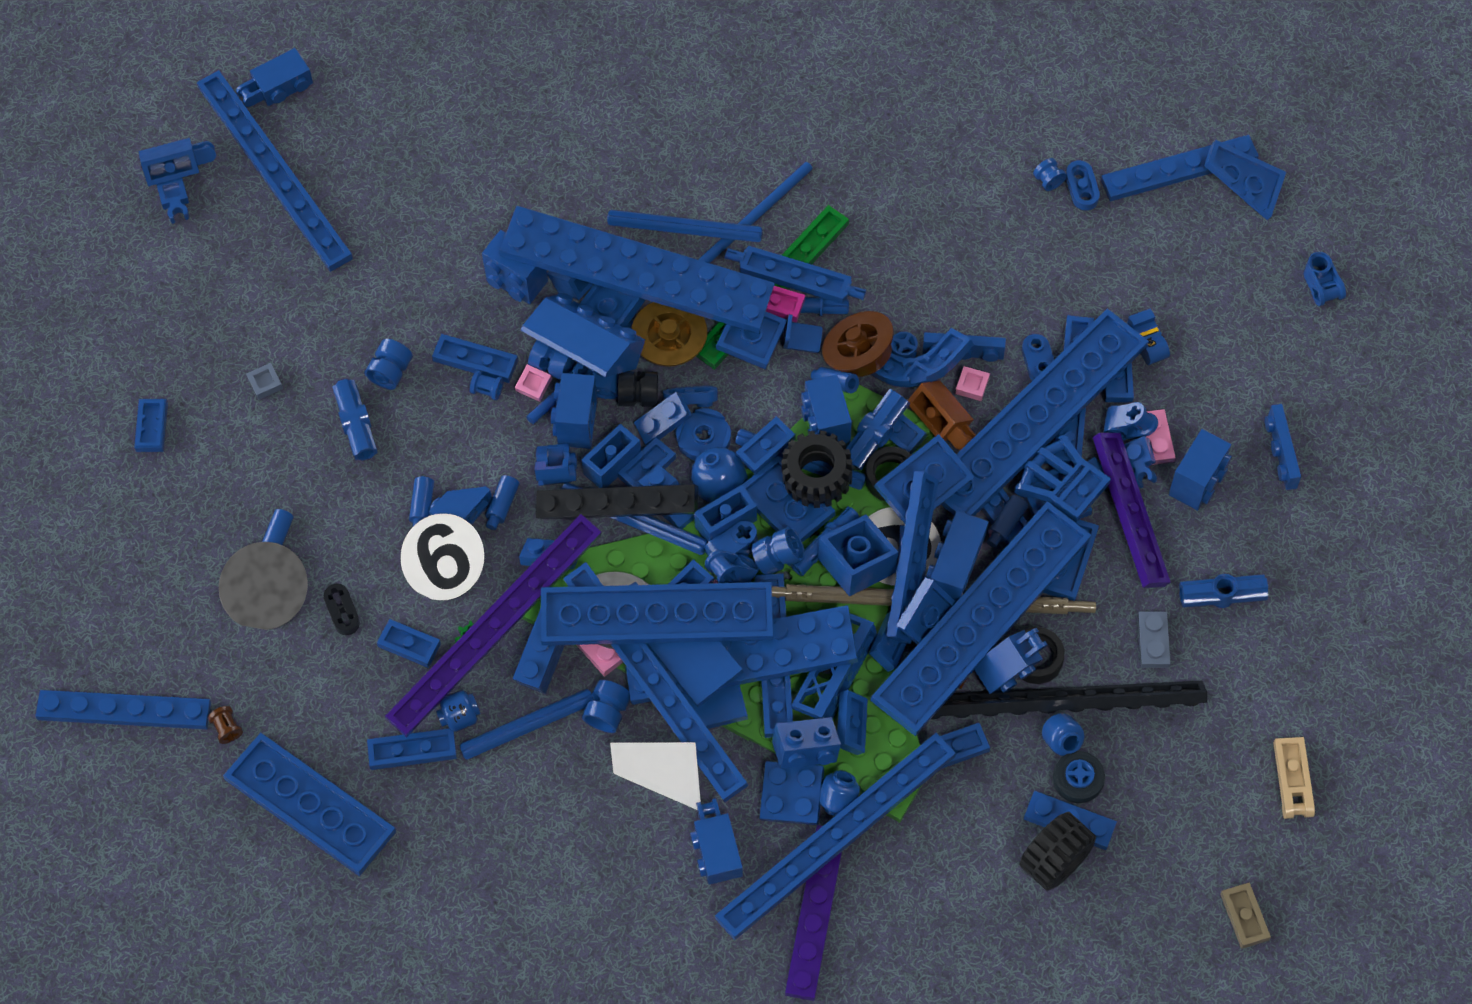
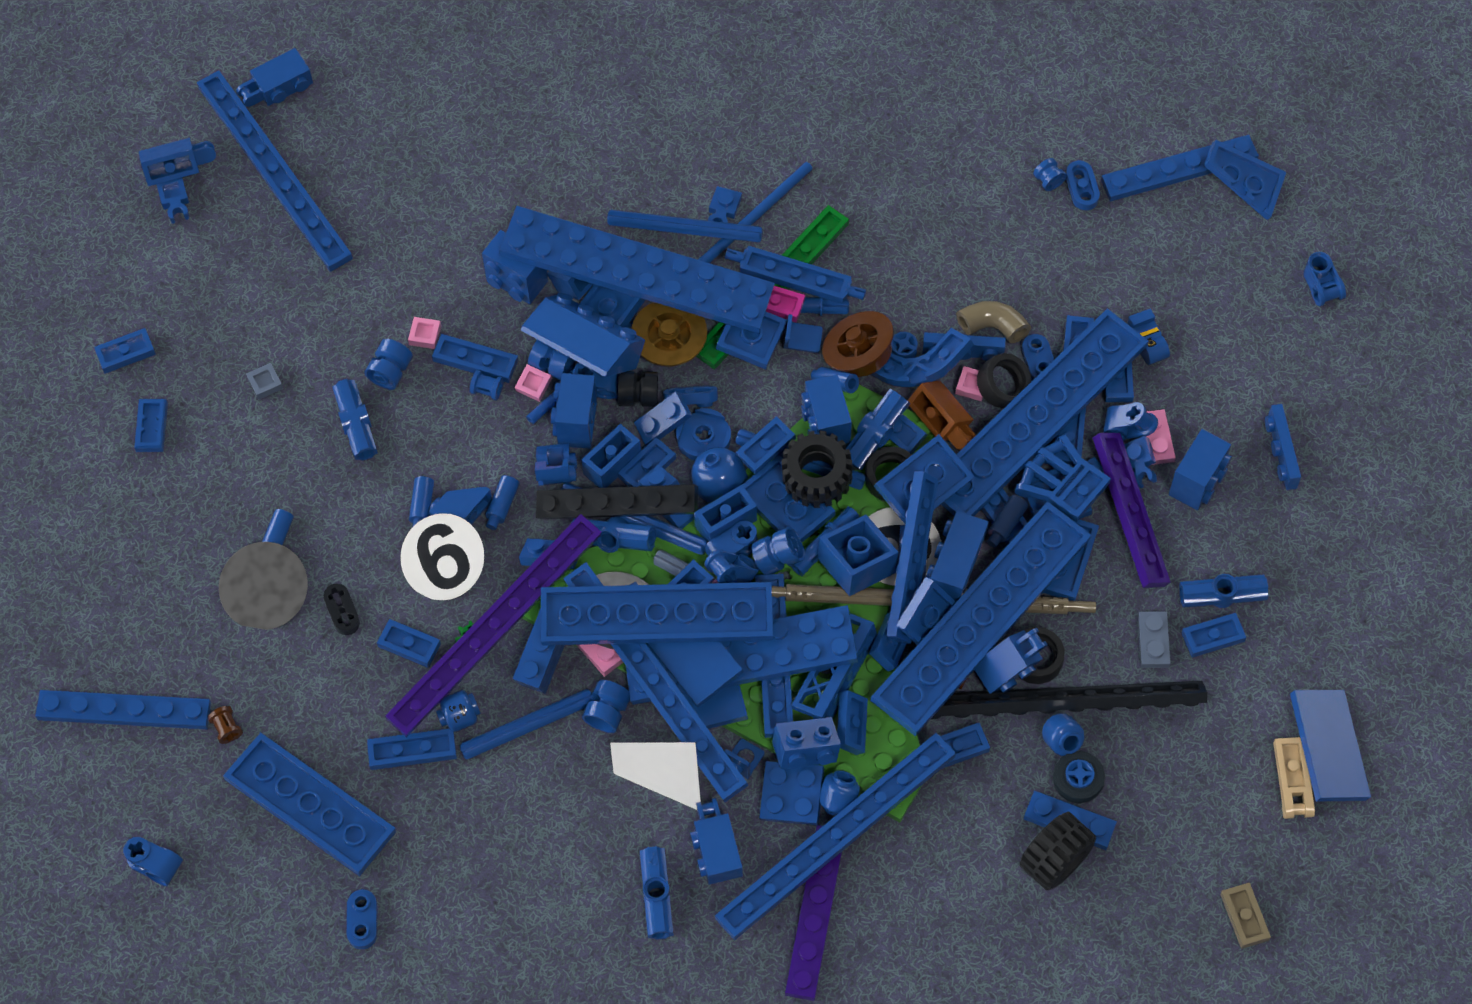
none -> blue plate [94,328,156,374]
none -> blue piece [123,837,183,886]
none -> blue plate [346,889,378,949]
none -> bright pink plate [408,317,441,349]
none -> blue piece [571,517,657,553]
none -> blue piece [640,846,674,940]
none -> sand blue axle [653,550,688,576]
none -> blue plate [708,186,742,223]
none -> blue bracket [724,739,765,779]
none -> dark tan cylinder [956,301,1031,343]
none -> black tyre [977,353,1031,408]
none -> blue plate [1182,613,1247,658]
none -> blue tile [1290,690,1371,802]

